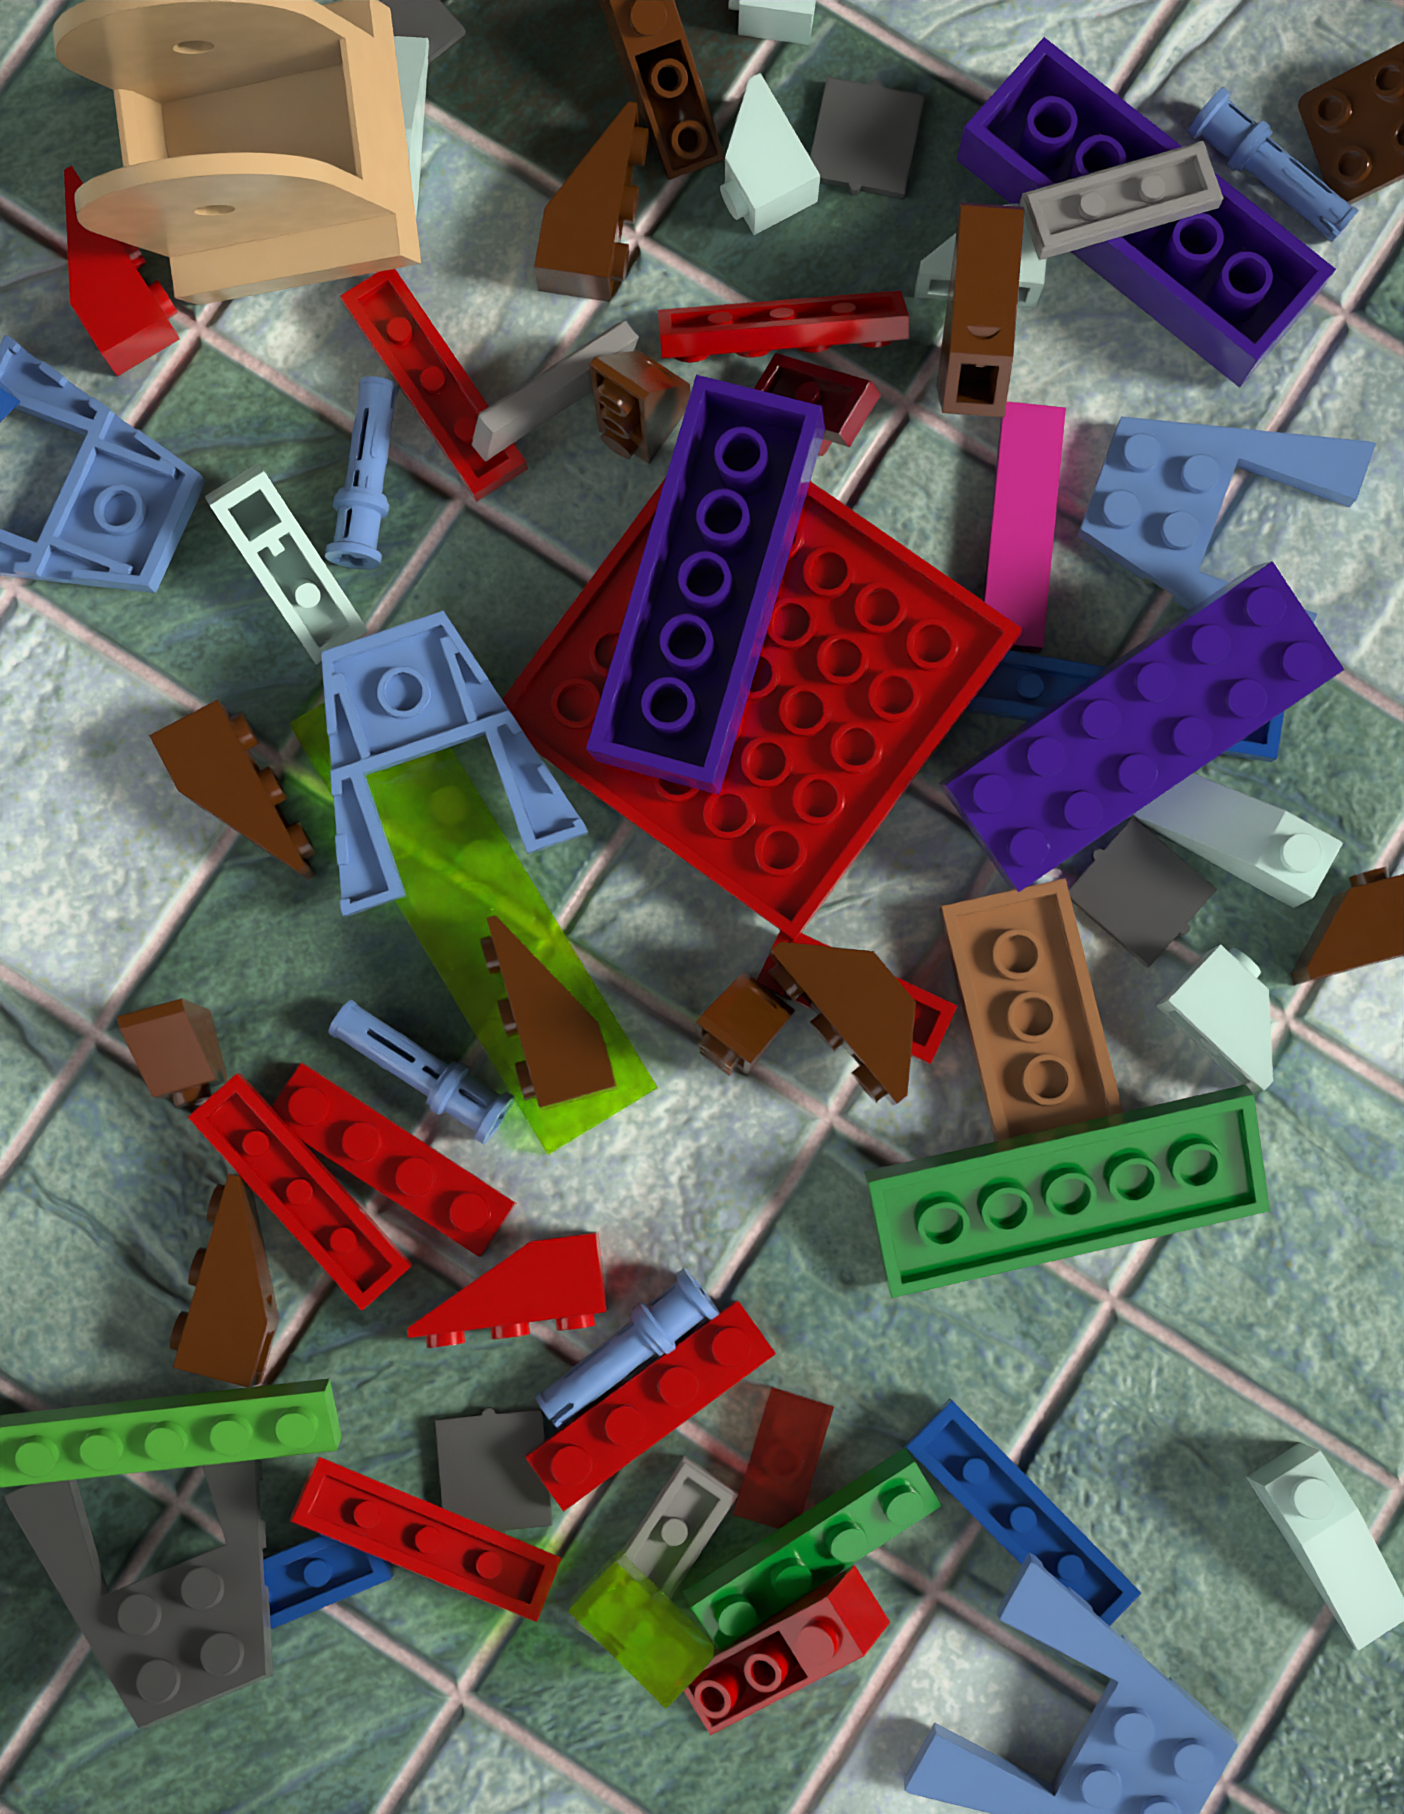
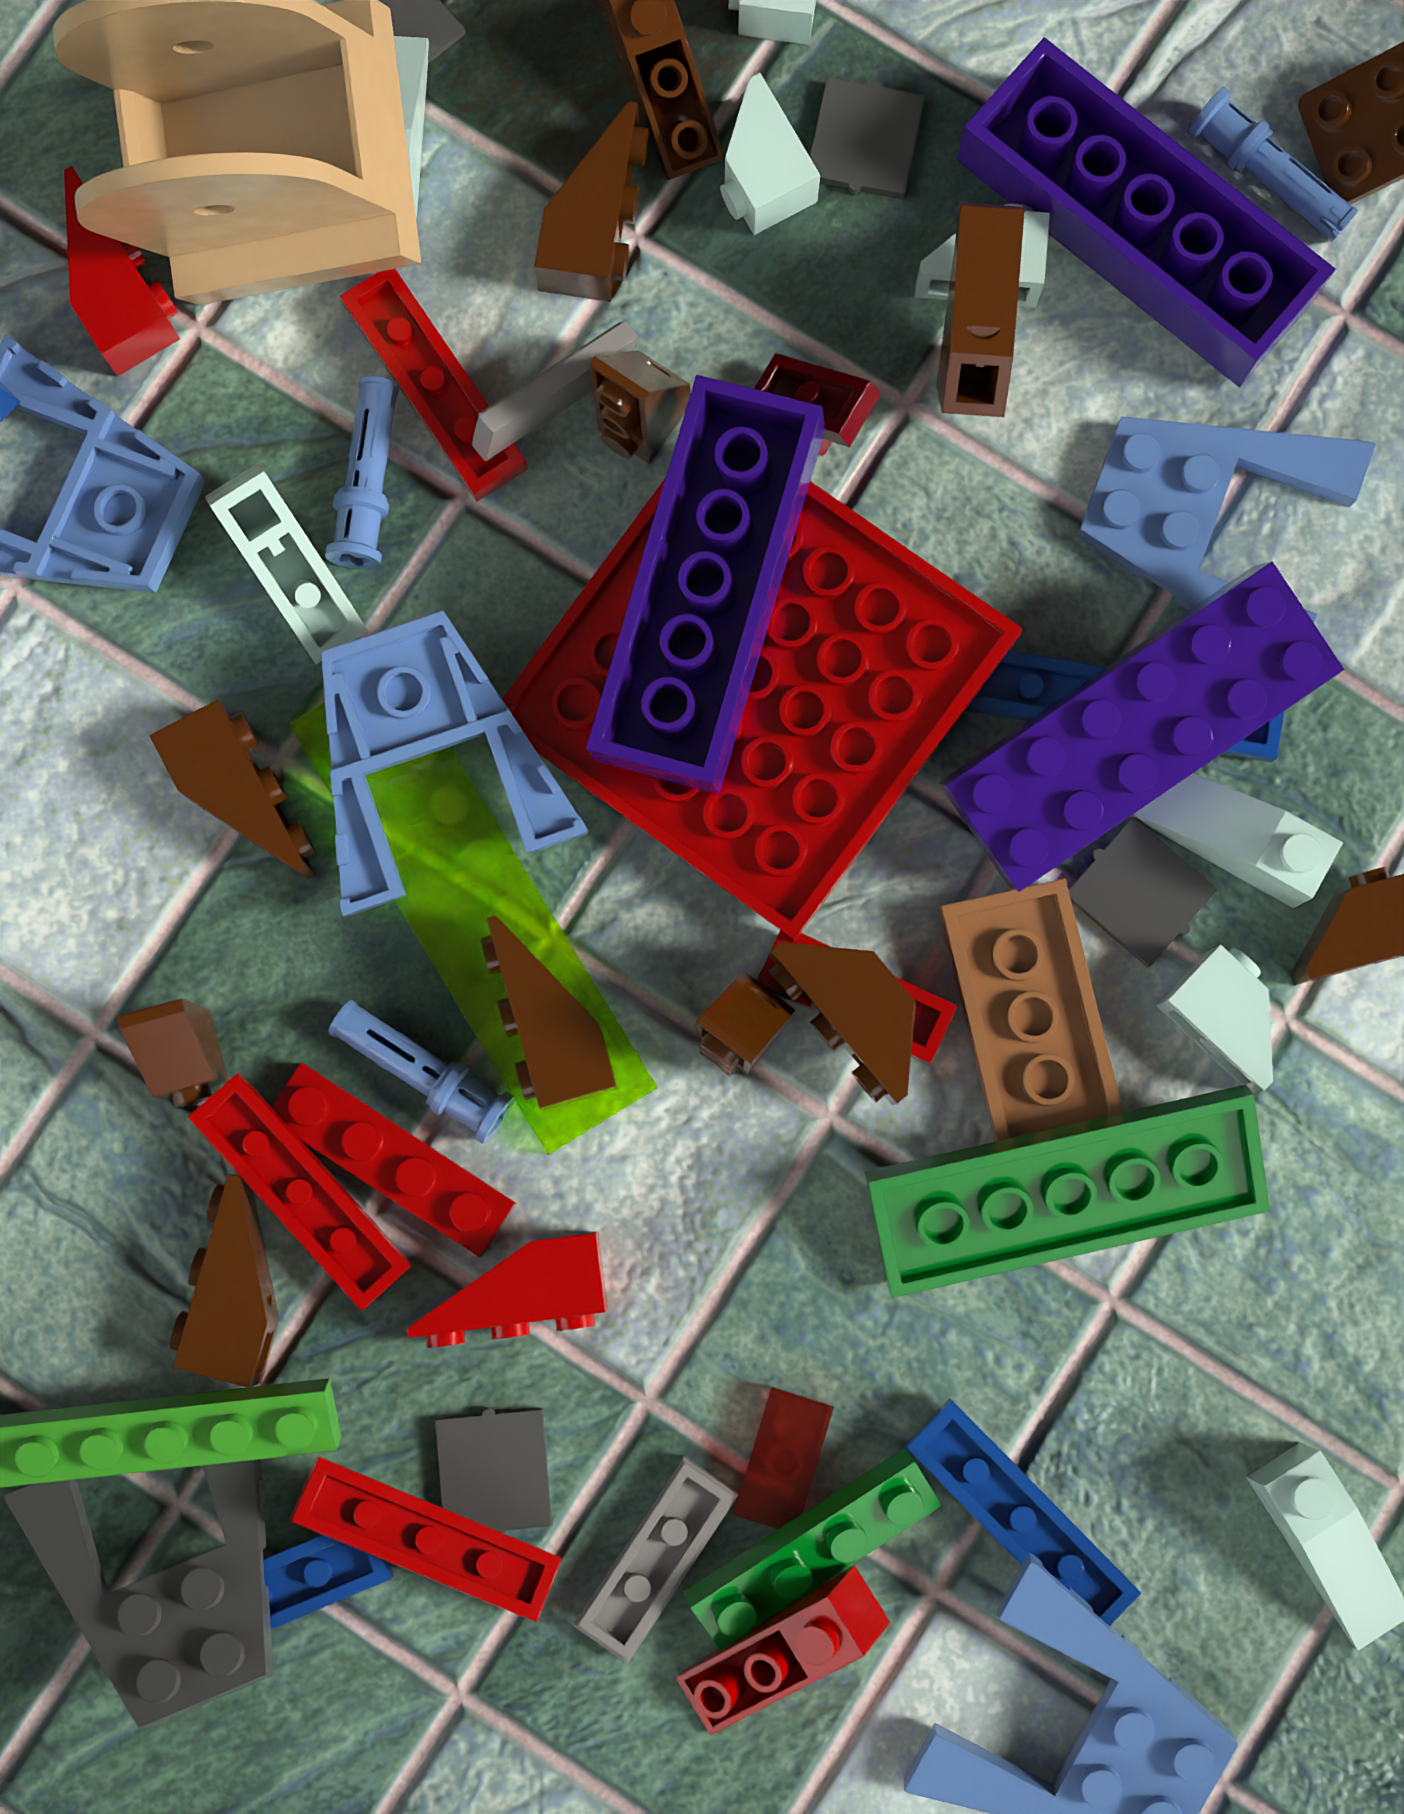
red plate [525,1300,776,1512] -> none
medium blue pin [535,1268,720,1429] -> none
clear neon green brick [568,1549,714,1709] -> none
red plate [657,290,909,363] -> none
dark pink tile [983,401,1066,653] -> none
light grey tile [1020,141,1223,260] -> none

